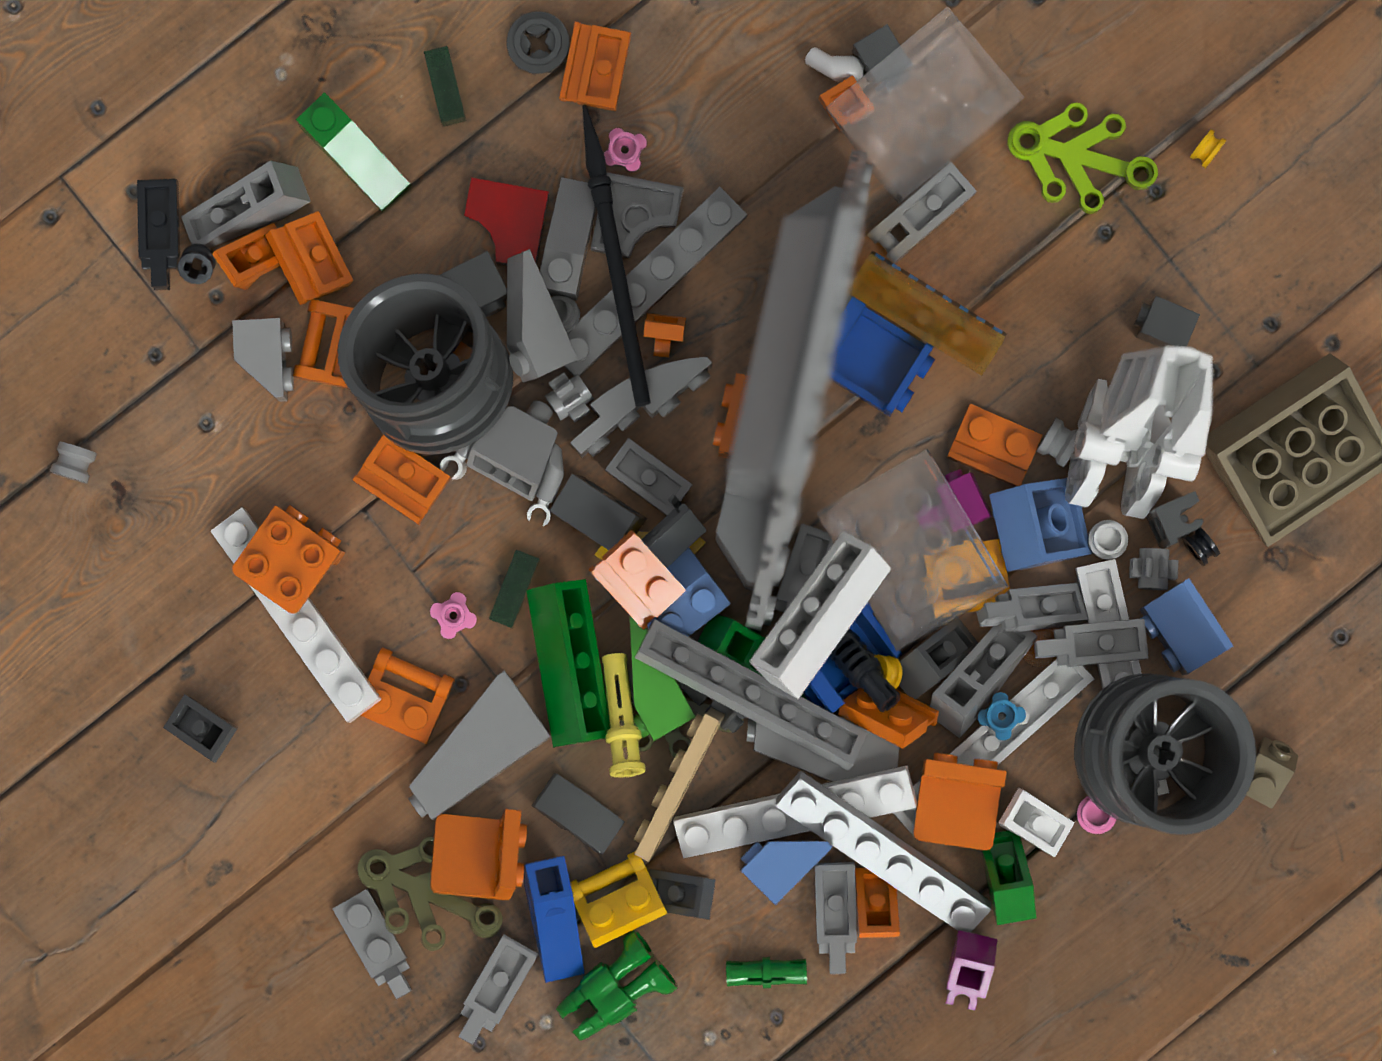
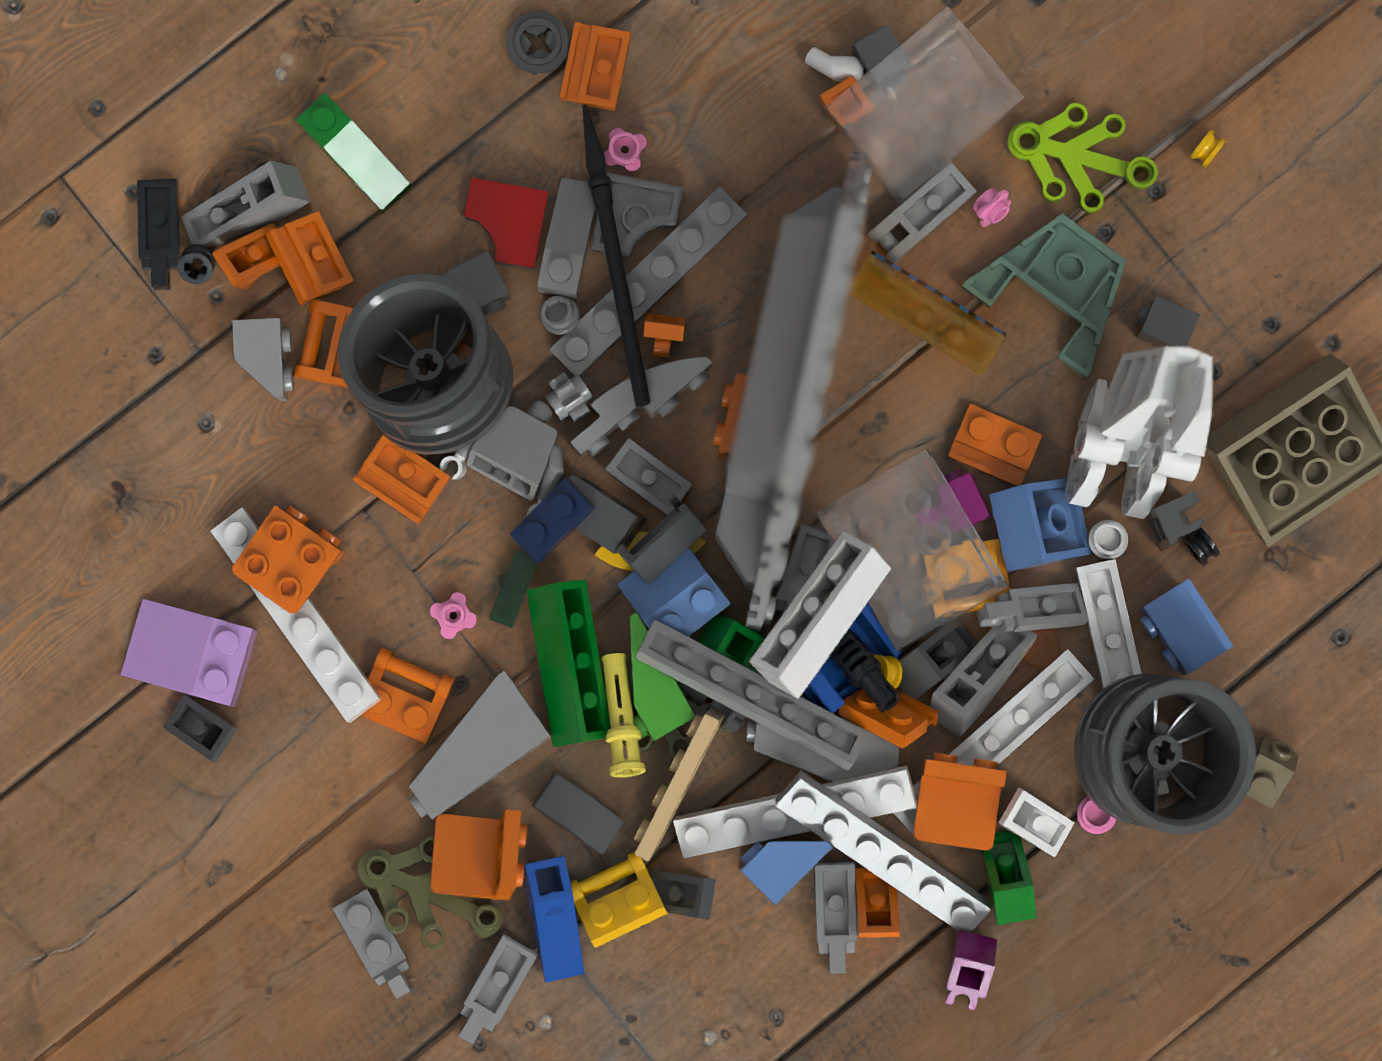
light grey wheel [49,441,97,484] -> none
clear green piece [424,46,466,127] -> none
light grey slope [507,249,578,383] -> none
green piece [556,929,678,1041] -> none
plate [588,530,687,630] -> none
green pin [726,957,807,989] -> none
blue panel [829,295,935,417] -> none
dark azure plate [978,692,1026,740] -> none
light grey hinge [1034,619,1149,667] -> none
light grey wheel [1036,417,1078,467] -> none
light grey gear [1129,548,1179,590] -> none
none -> lavender slope [120,599,258,708]
none -> dark blue plate [510,478,596,563]
none -> sand green wing [961,213,1126,379]
none -> bright pink plate [973,187,1011,227]

